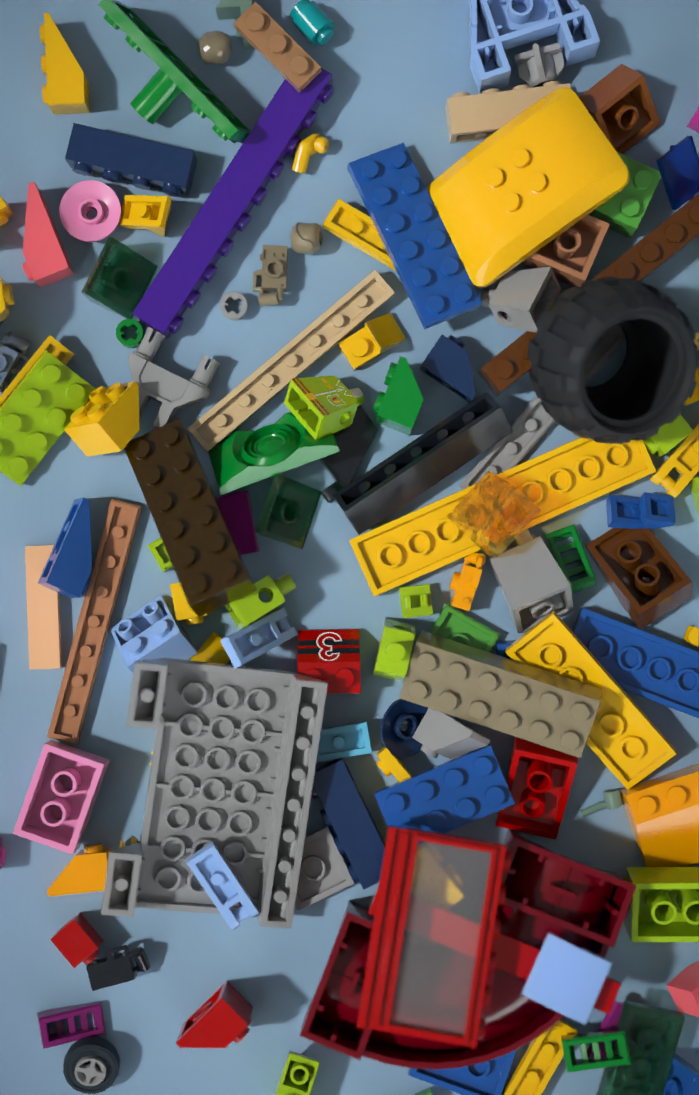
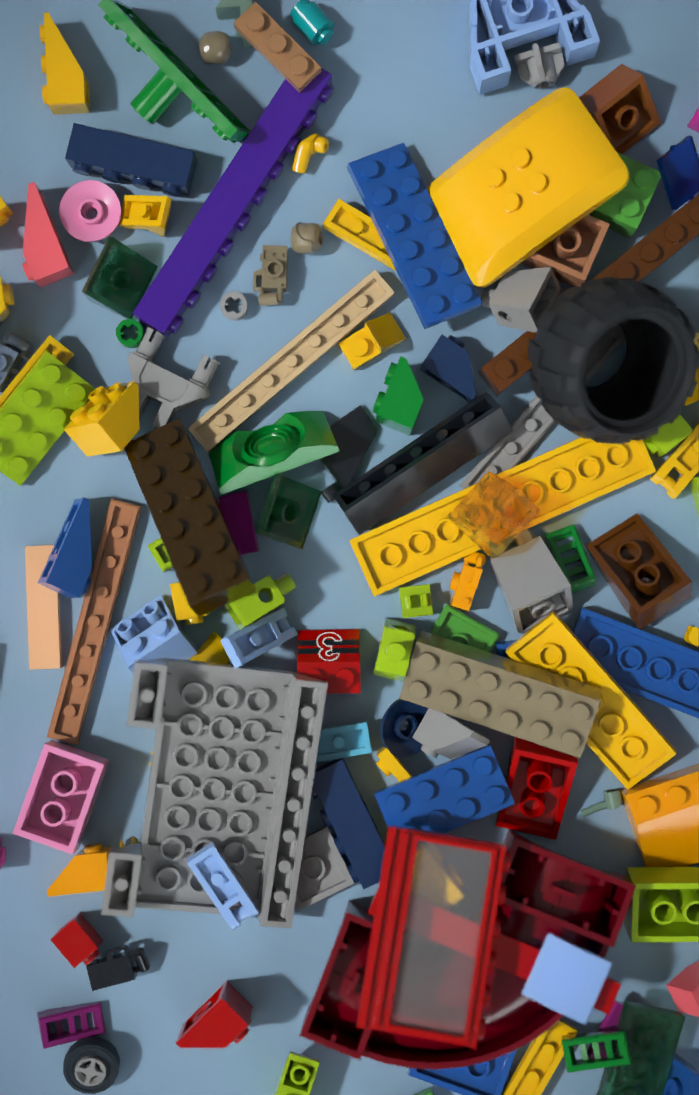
lime torso [284,375,364,440] -> none
tan brick [445,81,571,144] -> none
blue slope [606,492,676,529] -> none

